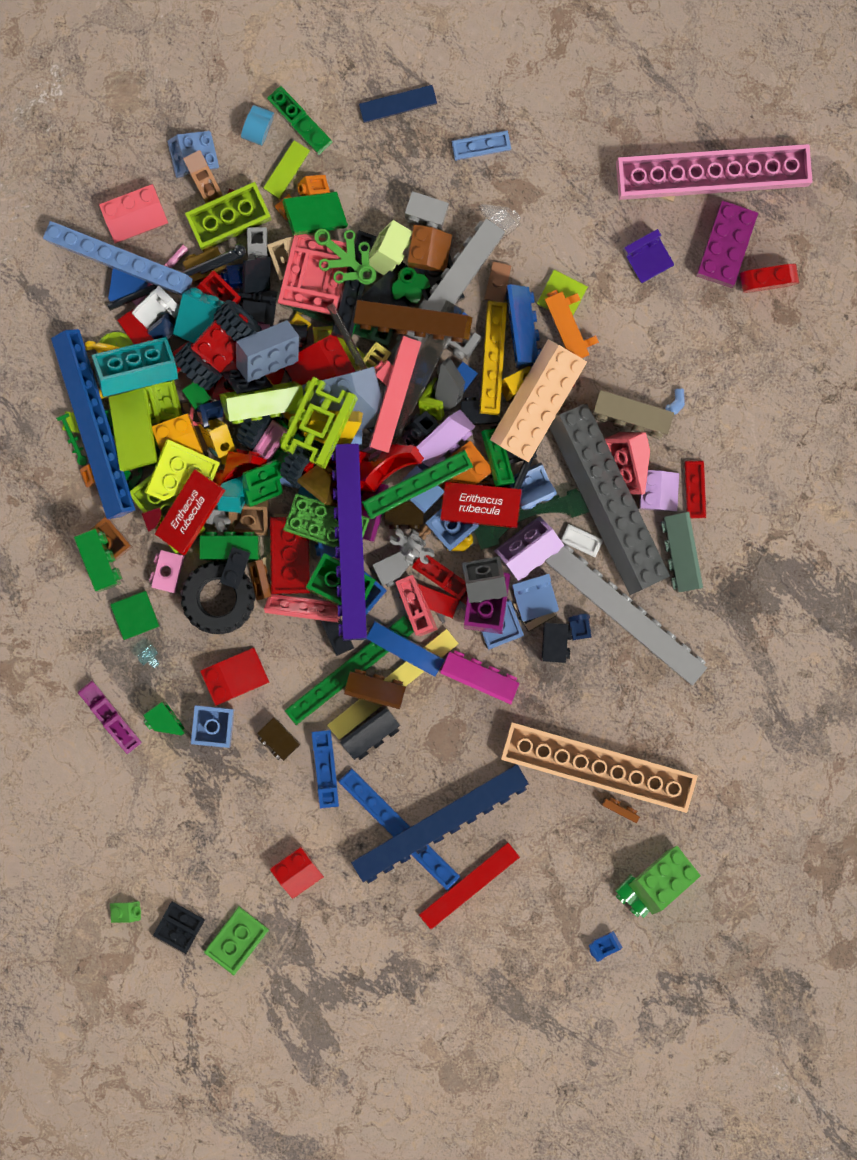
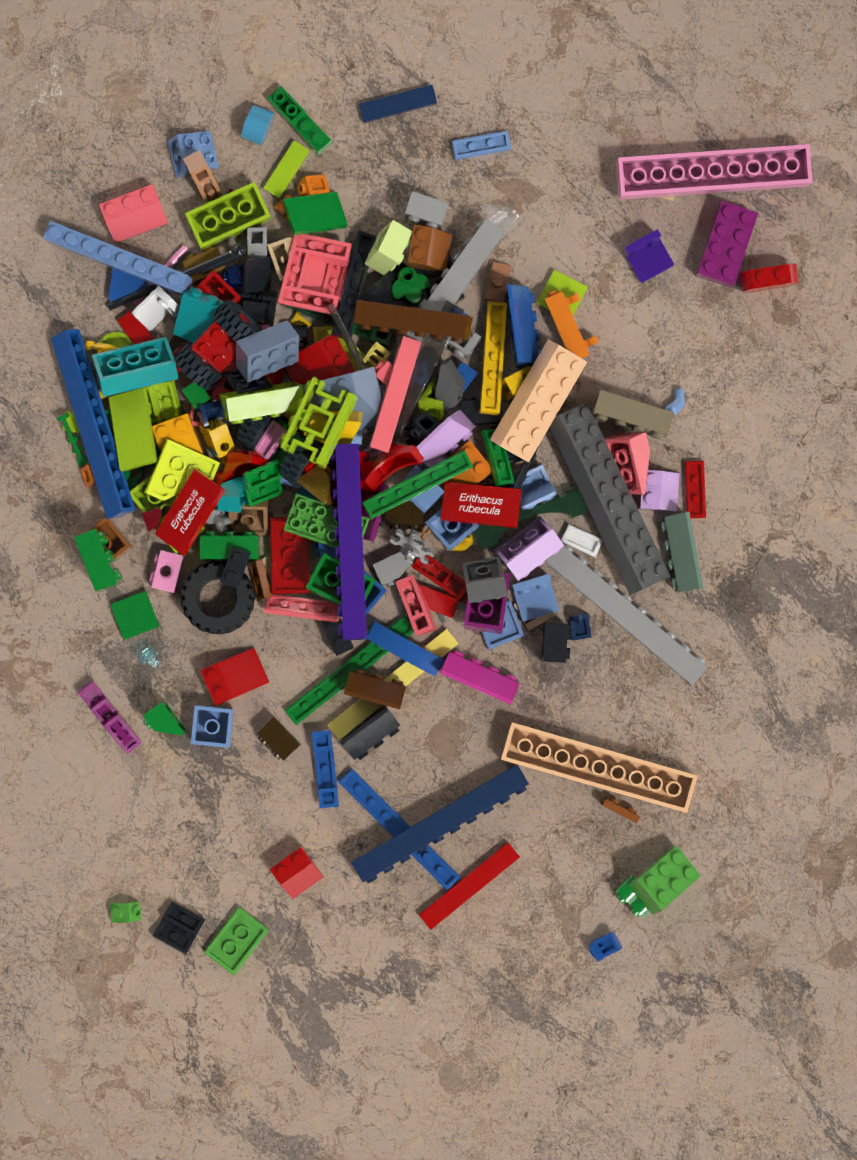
dark blue tile [147,313,176,340] -> none
bright green plant [314,229,376,285] -> none

